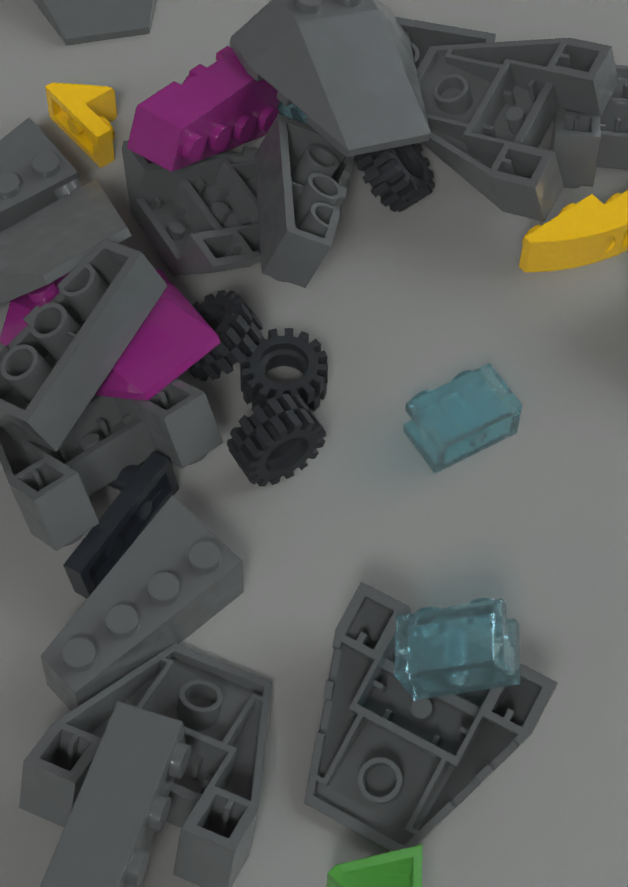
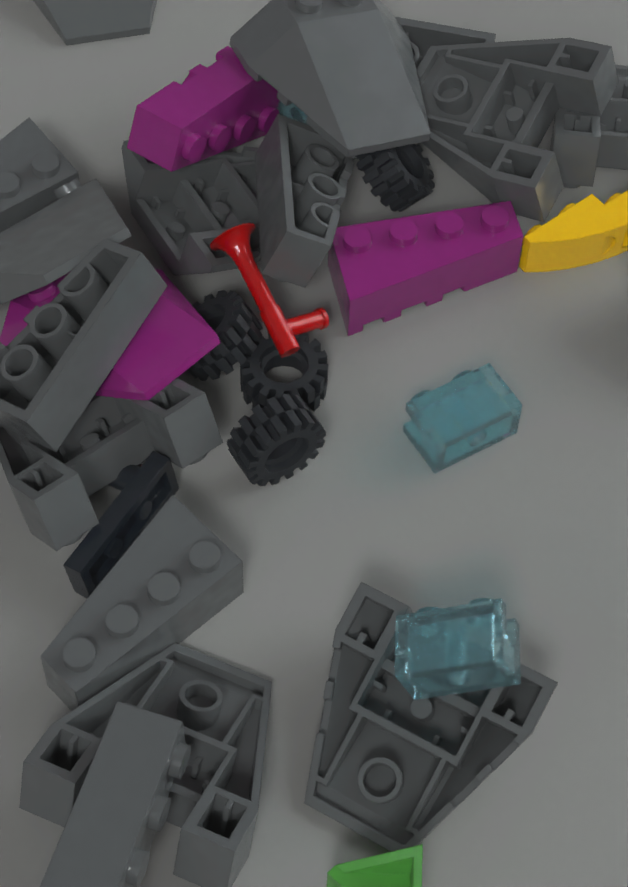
yellow slope [45,82,117,168] -> none
none -> red piece [210,223,329,358]
none -> magenta wedge [328,201,523,336]

